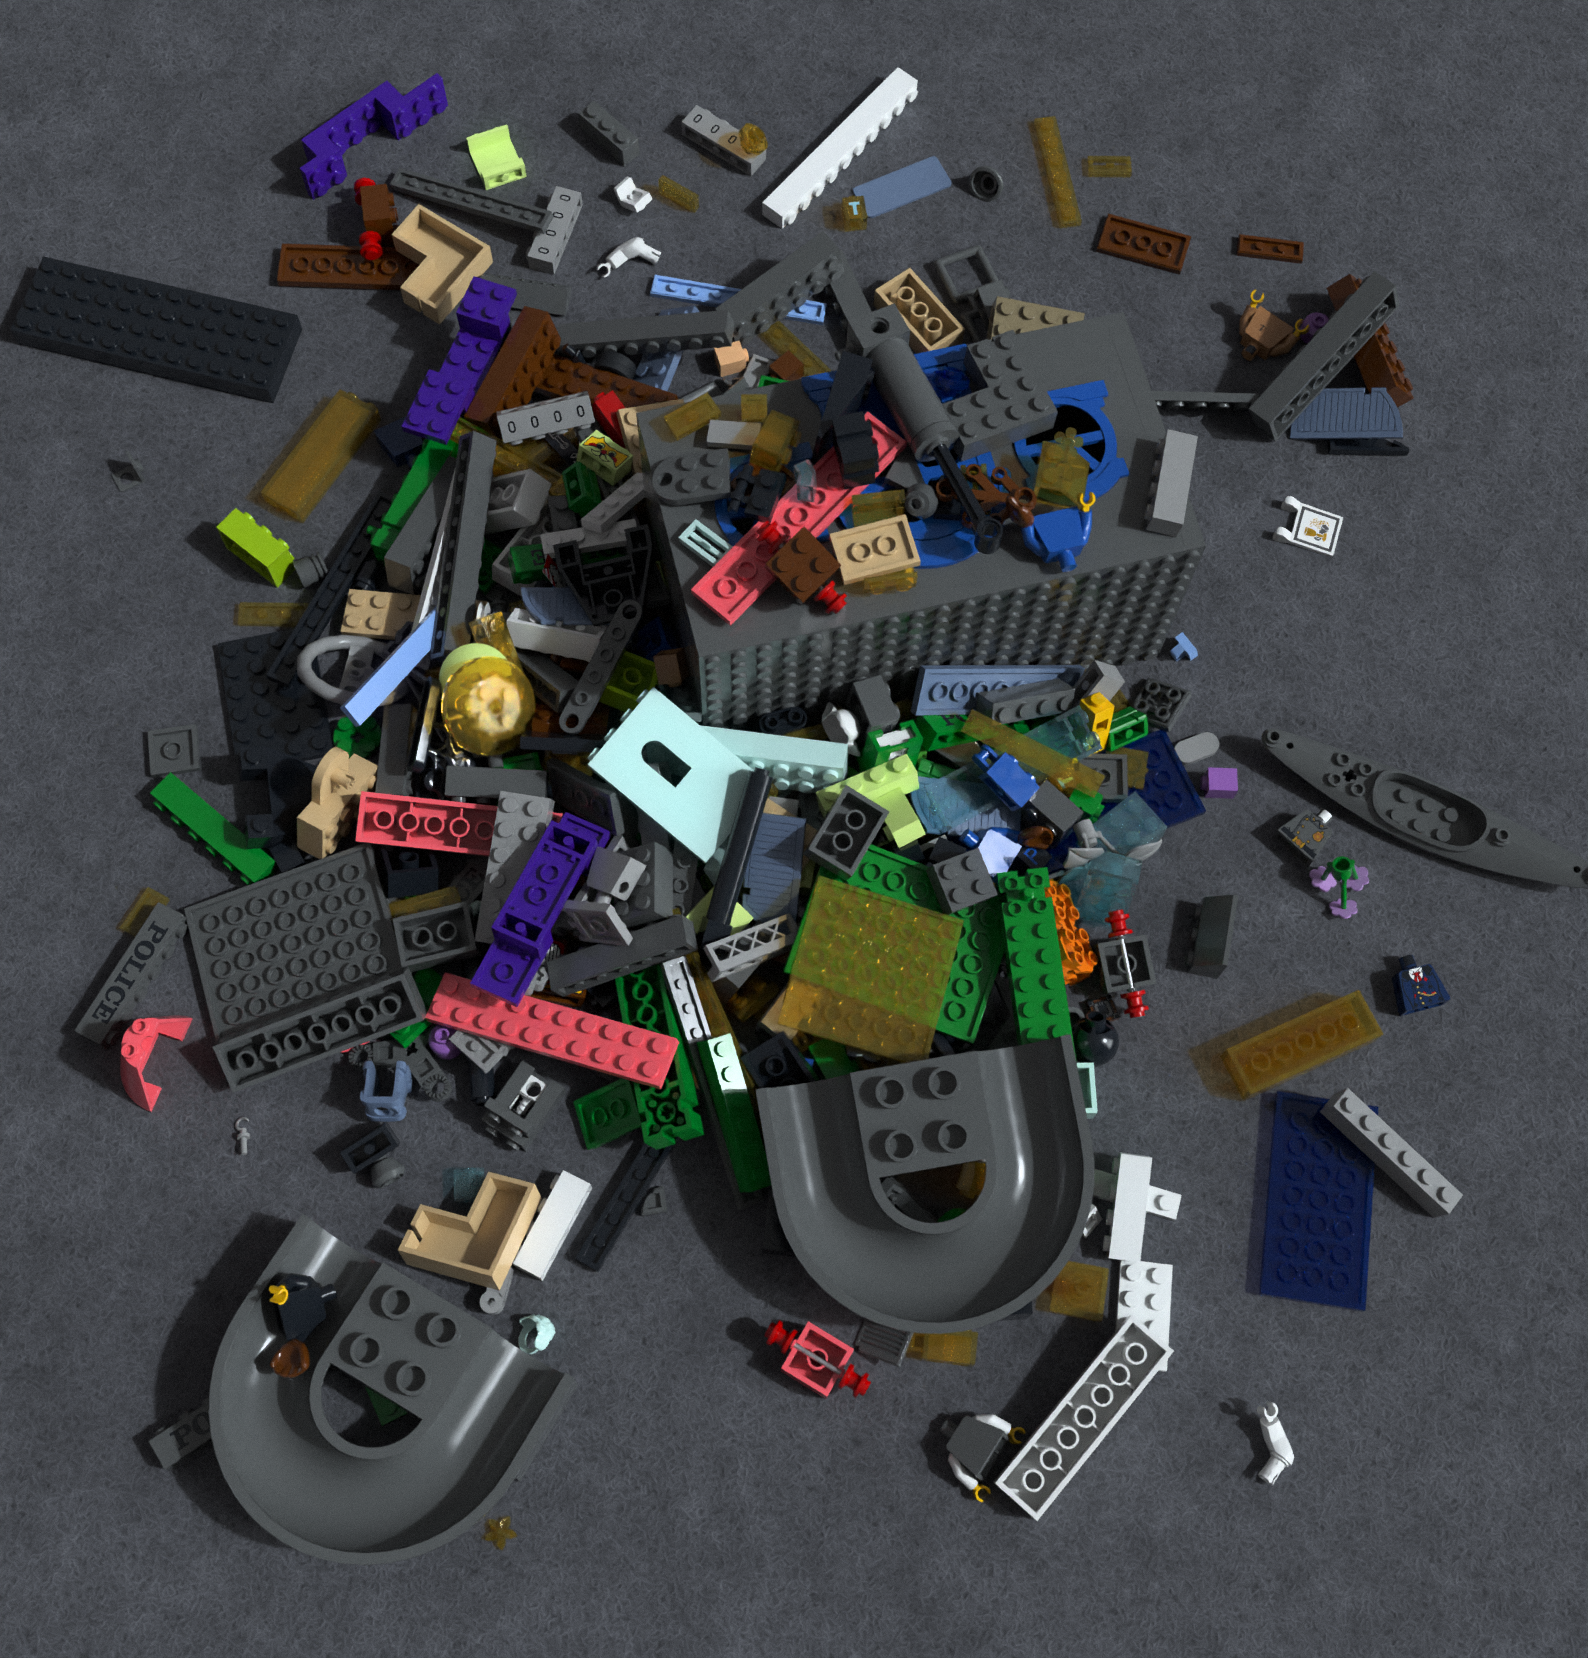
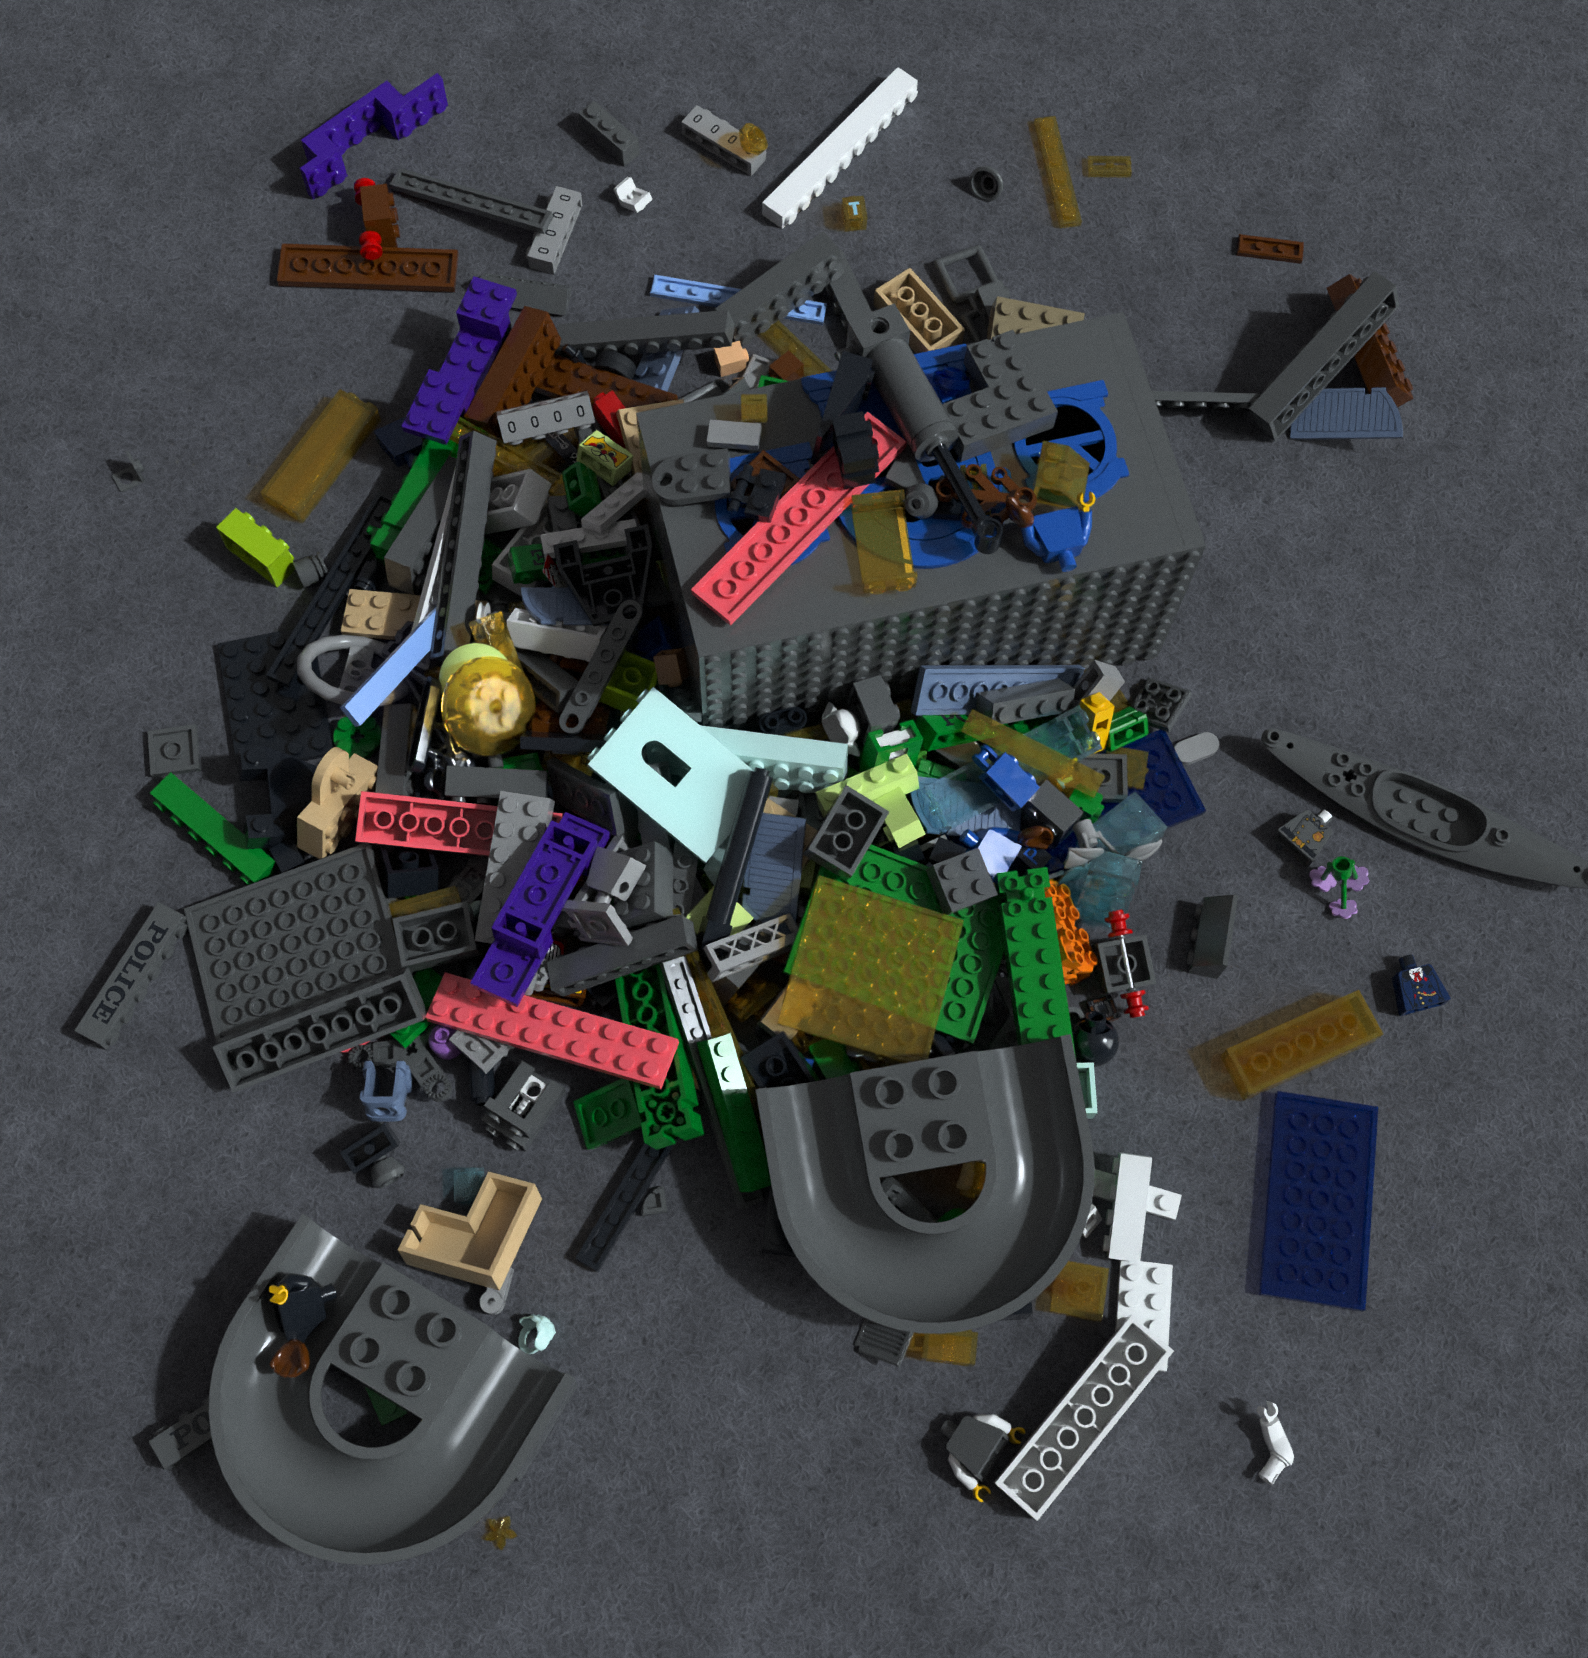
black brick [10,256,302,403] -> none
clear yellow tile [120,887,170,937] -> none
coral cone [120,1015,193,1112] -> none
light grey hand [235,1117,250,1155] -> none
clear yellow tile [238,602,310,627] -> none
tan piece [392,204,493,324] -> none
yellowish green panel [466,125,527,190] -> none
white brick [513,1170,592,1281] -> none
white arm [596,237,661,277] -> none
clear yellow tile [658,175,699,213] -> none
clear yellow plate [663,392,721,441] -> none
light aqua tile [678,519,733,567] -> none
clear yellow brick [749,410,802,472] -> none
reddish brown brick [756,520,847,614] -> none
coral brick [764,1320,871,1399] -> none
clear light blue piece [794,459,817,502] -> none
tan plate [829,514,921,585] -> none
sand blue piece [853,156,952,218] -> none
clear yellow plant [1054,427,1083,458] -> none
reddish brown tile [1096,213,1191,275] -> none
light grey brick [1144,429,1198,537] -> none
light blue tile [1170,632,1198,662] -> none
medium lavender brick [1200,767,1238,799] -> none
medium nougat torso [1239,289,1310,361] -> none
white flag [1273,496,1343,557] -> none
medium lavender head [1300,312,1329,344] -> none
light grey brick [1320,1088,1463,1218] -> none
black wing [1327,439,1409,456] -> none

